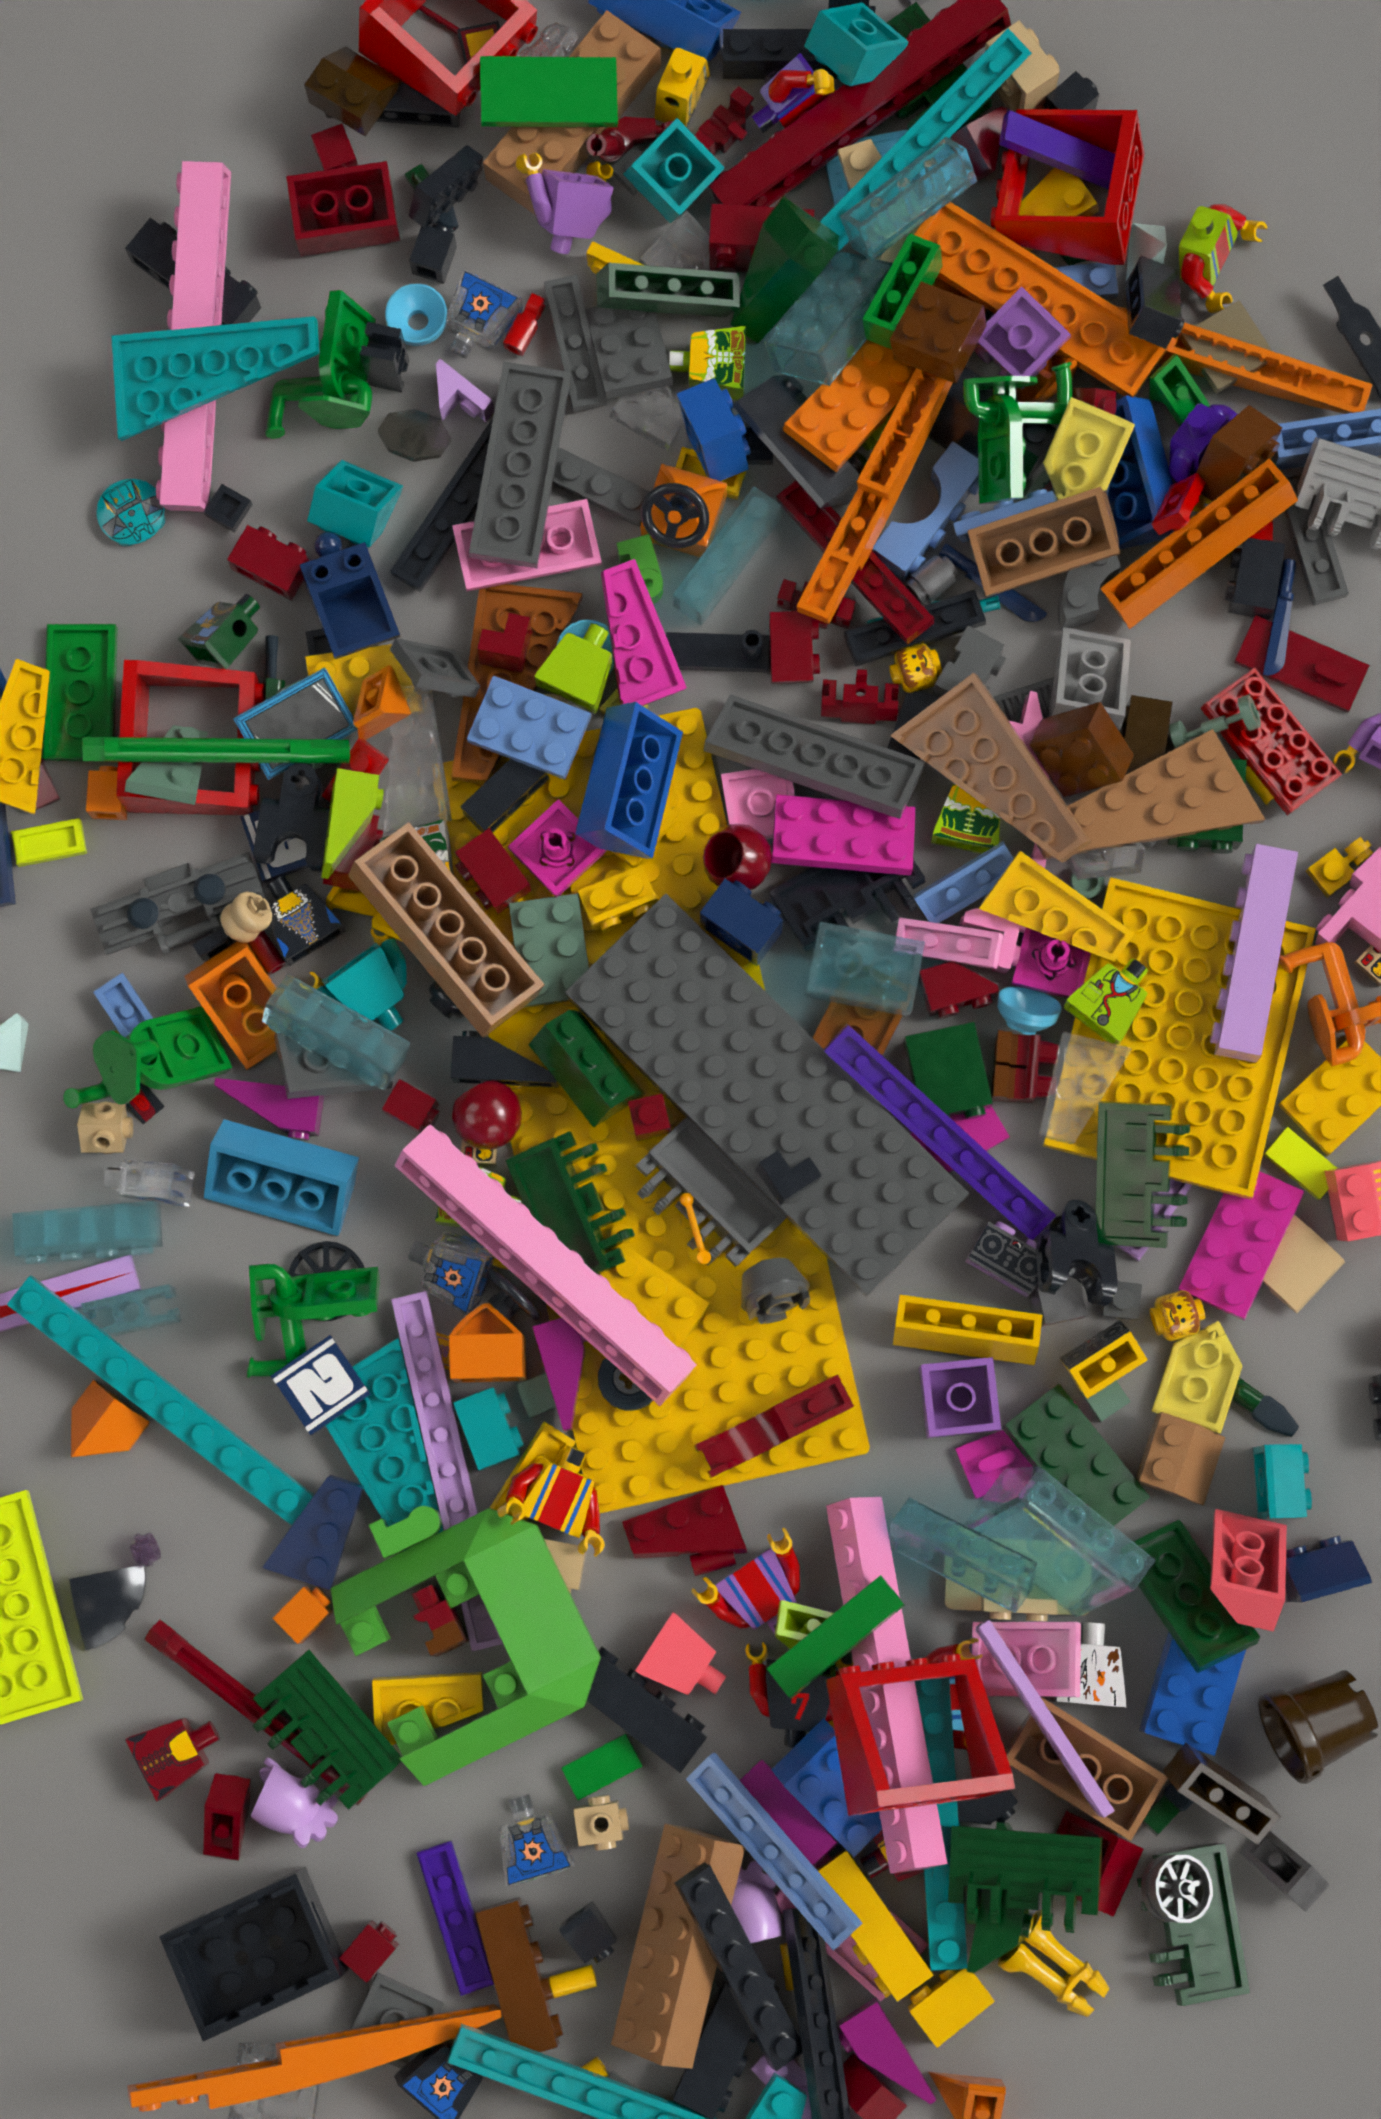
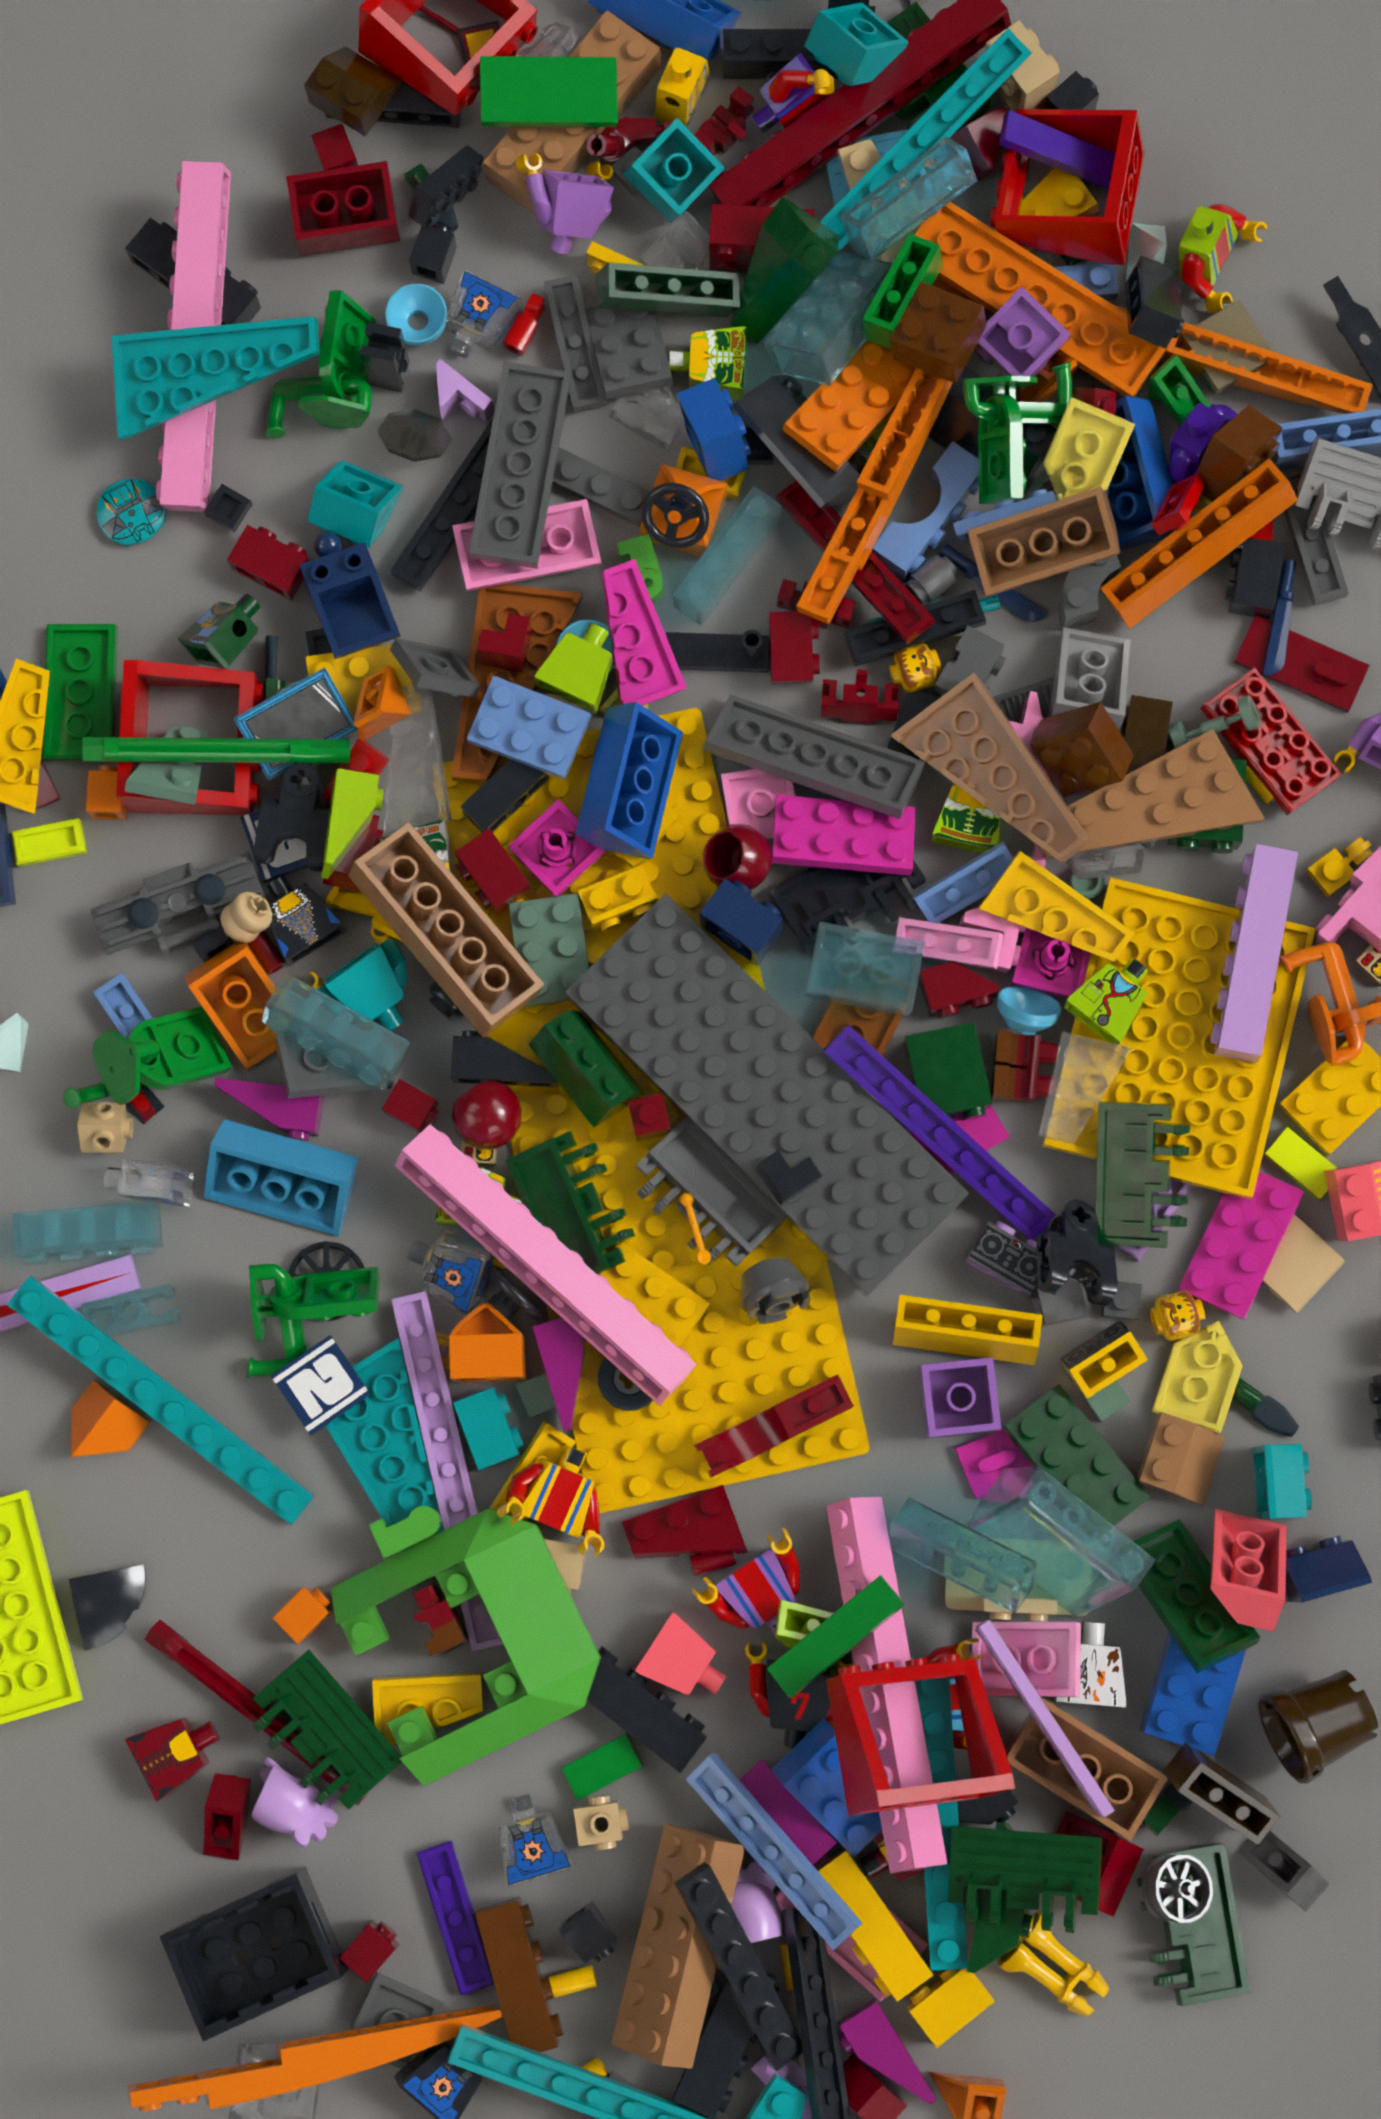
clear purple plate [130,1532,161,1567] -> none
dark blue wing [262,1475,364,1590] -> none

